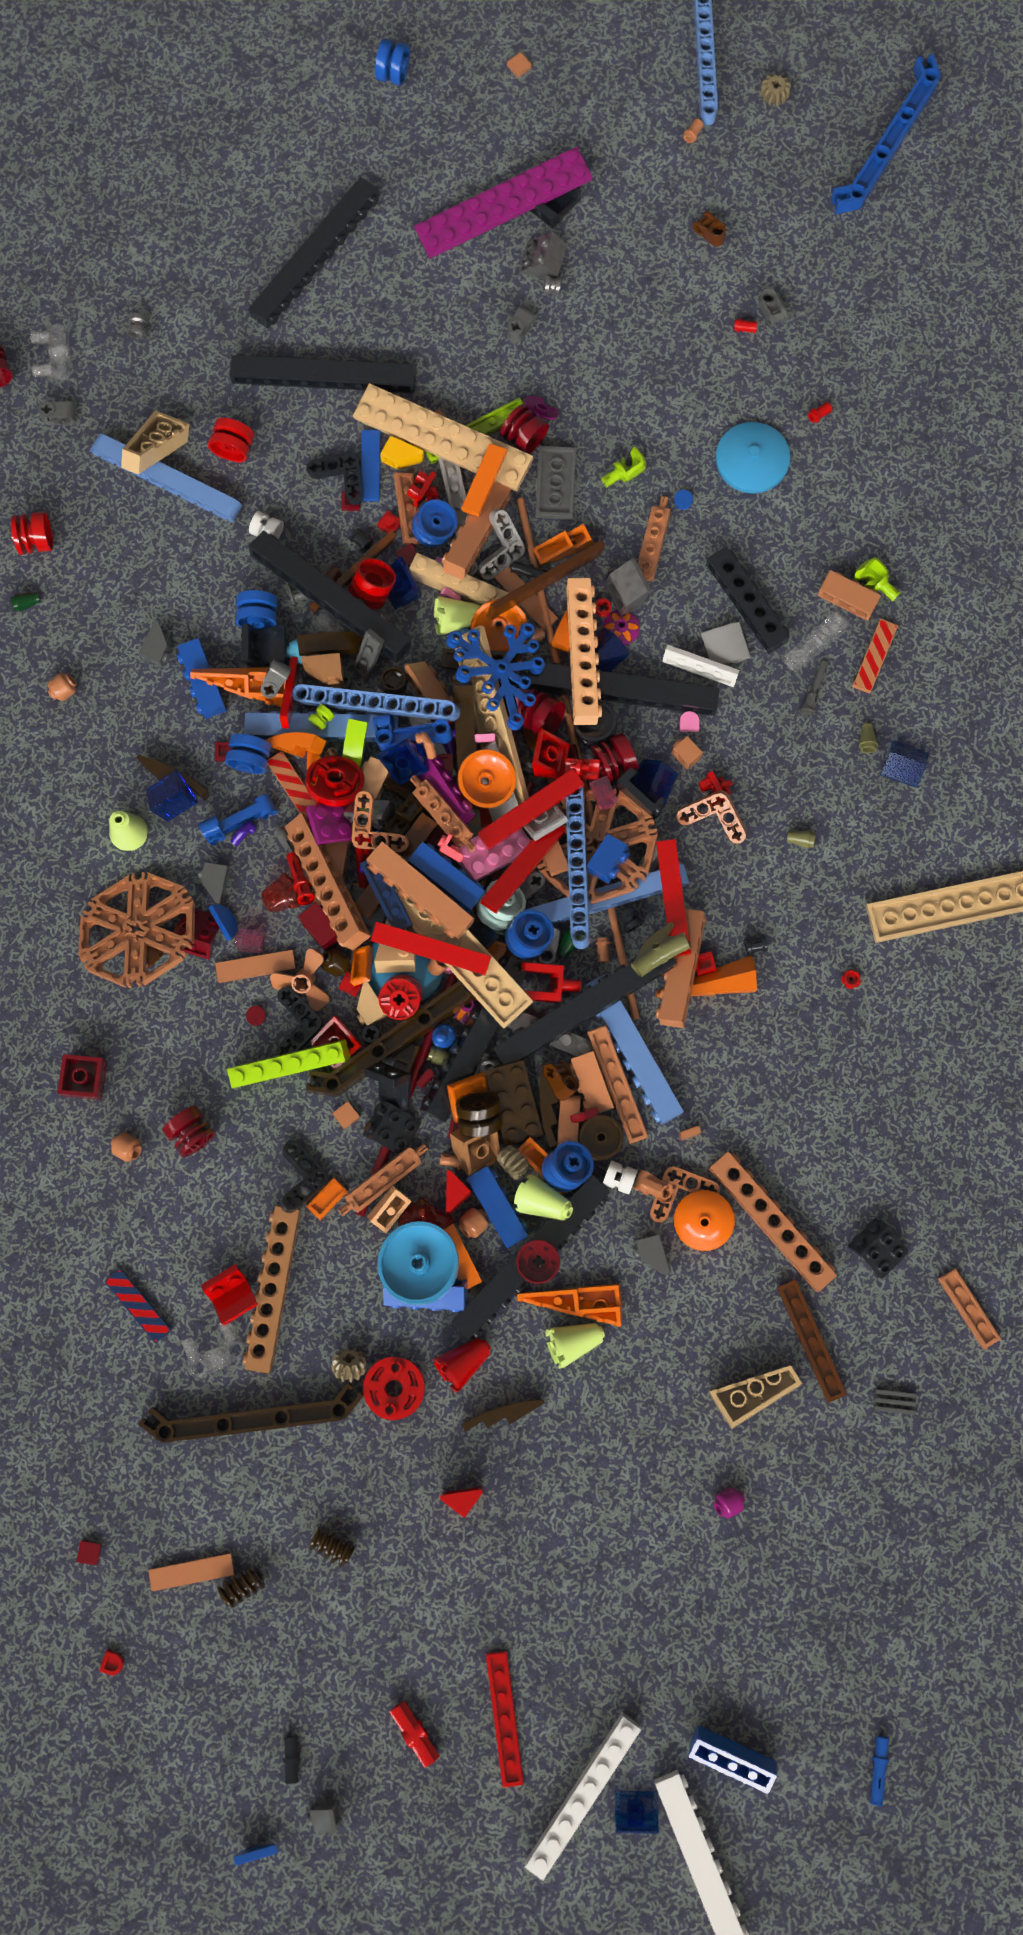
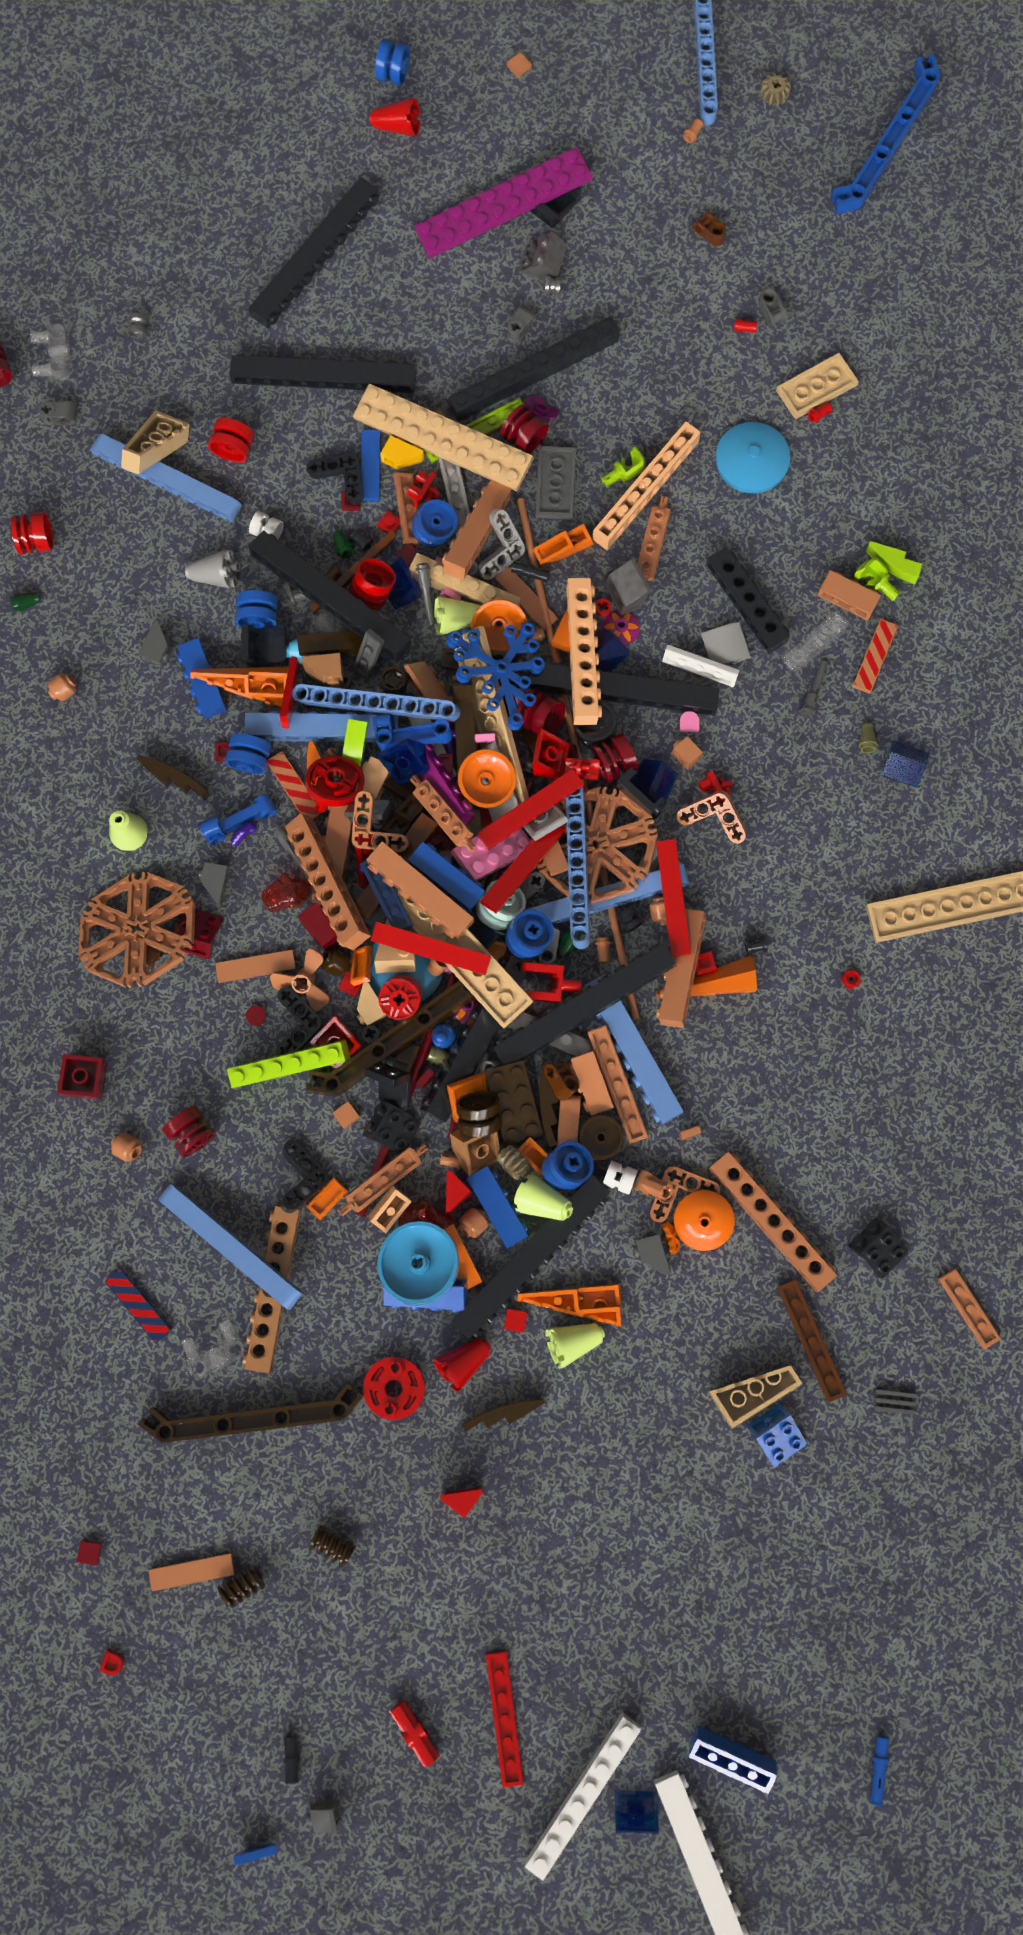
clear blue slope [146,770,198,822] -> none
red bracket [201,1264,258,1326] -> none
blue tile [208,904,238,941] -> none
clear pink brick [235,929,265,954] -> none
dark grey piece [261,659,292,698] -> none
orange slope [266,732,326,758] -> none
red pin [286,852,315,905] -> none
magenta plate [306,804,352,845] -> none
lime wheel [308,704,335,731] -> none
dark tan gear [331,1348,366,1383] -> none
nougat arm [415,731,437,759] -> none
coral bracket [438,833,464,863] -> none
orange tile [461,443,507,517] -> none
reddish brown tile [486,541,605,621] -> none
dark red wheel [516,1239,561,1284] -> none
dark red tile [570,1107,599,1123] -> none
blue brick [587,834,630,884] -> none
clear pink brick [589,776,617,810] -> none
olive pin [631,922,691,978] -> none
blue tile [674,490,693,510] -> none
magenta head [713,1487,745,1519] -> none
olive cone [787,830,816,849] -> none
none -> medium blue beam [158,1183,303,1310]
none -> light grey cone [185,550,240,588]
none -> dark green cone [332,530,354,559]
none -> red cone [369,98,421,137]
none -> dark grey pin [415,563,435,625]
none -> black brick [449,316,620,422]
none -> red tile [504,1309,528,1333]
none -> light nougat brick [593,422,701,550]
none -> nougat head [649,897,667,926]
none -> orange piece [661,1222,680,1255]
none -> blue bracket [747,1404,807,1467]
none -> tan plate [776,353,859,420]
none -> lime slope [866,541,922,584]

